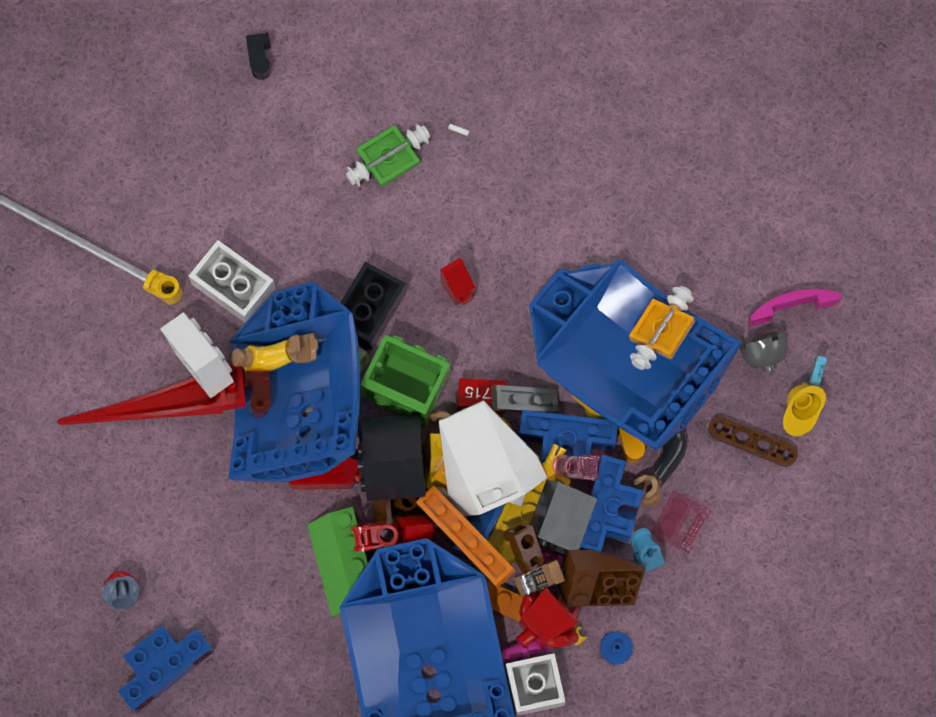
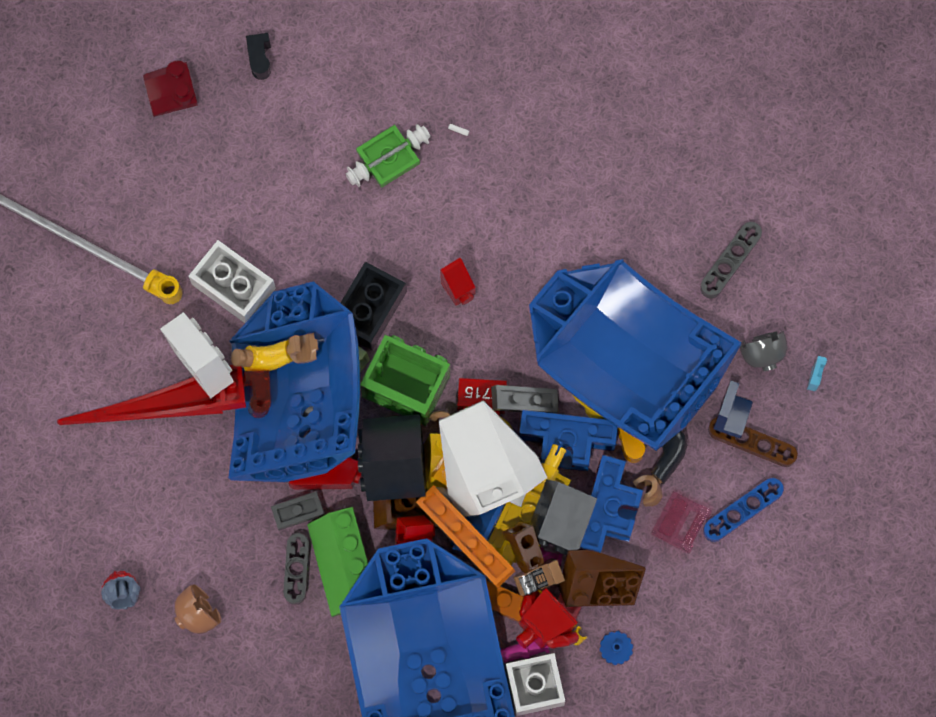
blue piece [118,626,214,714] -> none
red piece [350,521,398,552] -> none
clear pink piece [553,454,601,480] -> none
light orange plate [629,286,695,370] -> none
dark azure piece [630,528,665,573] -> none
dark pink slope [748,289,842,327] -> none
yellow piece [783,382,826,436] -> none
none -> dark red slope [143,61,198,117]
none -> nougat cylinder [174,584,222,634]
none -> dark grey plate [271,491,324,531]
none -> dark grey beam [283,533,309,605]
none -> dark grey beam [700,222,762,299]
none -> blue beam [703,478,784,542]
none -> panel [714,381,753,438]

